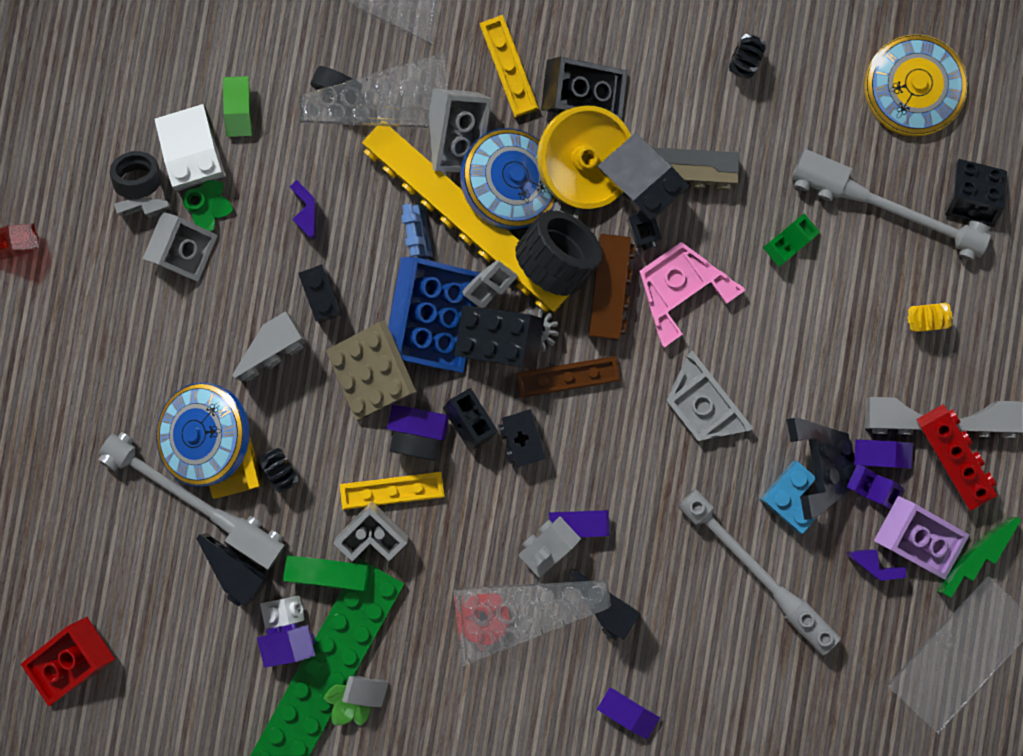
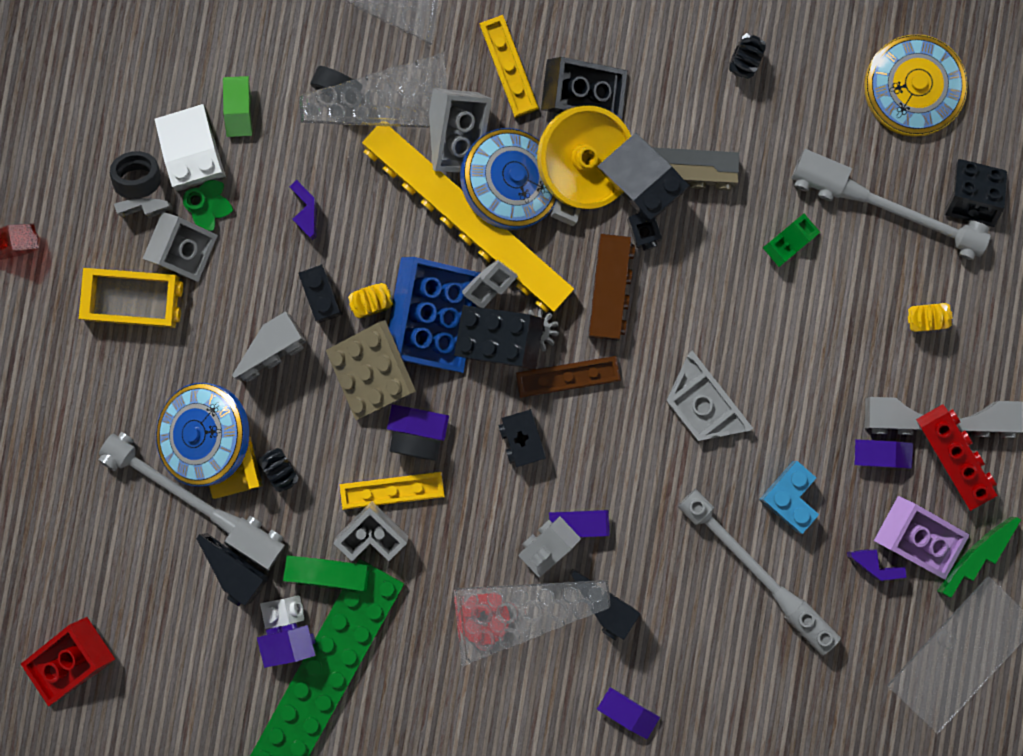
bright green plate [324,684,370,726] -> none
light grey slope [342,676,389,707] -> none
medium blue plate [401,204,433,259] -> none
black brick [443,388,498,452] -> none
black tyre [515,210,603,296] -> none
bright pink wing [639,242,745,348] -> none
black wing [787,417,855,520] -> none
dark purple slope [847,464,904,510] -> none
none -> window [79,268,183,328]
none -> yellow gear [348,283,393,318]

